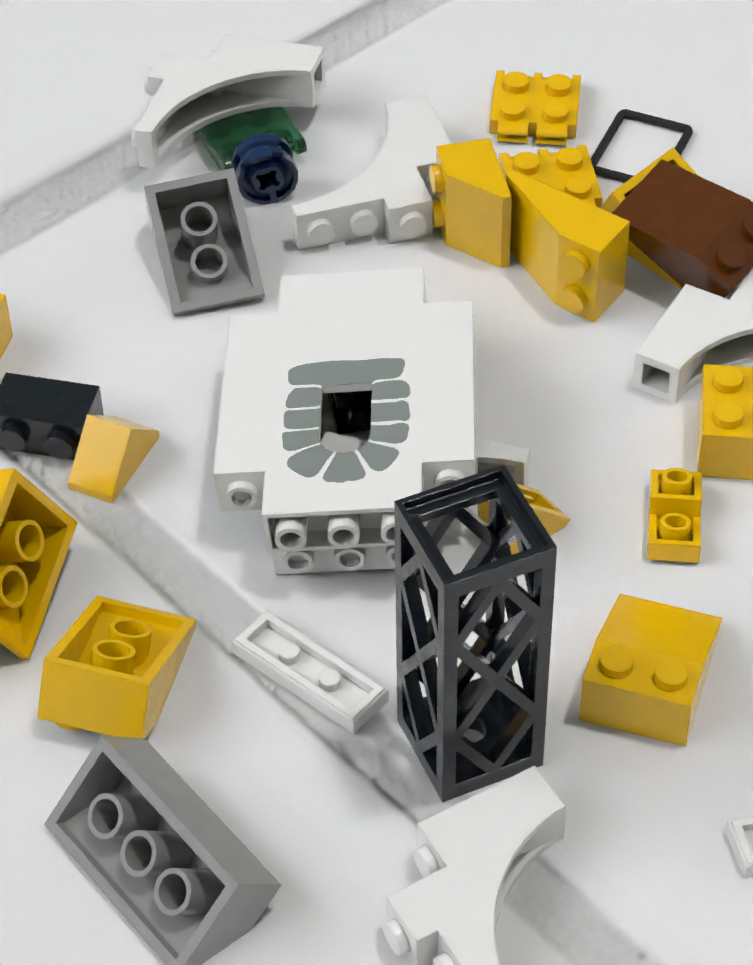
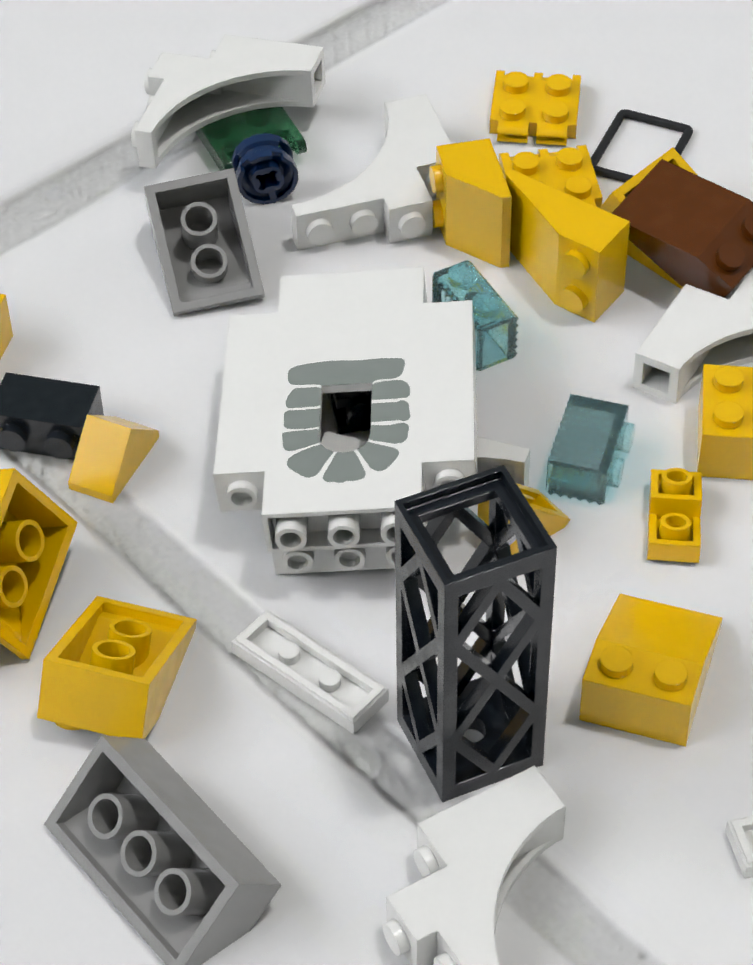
none -> clear light blue brick [432,260,519,371]
none -> clear light blue brick [546,394,636,505]

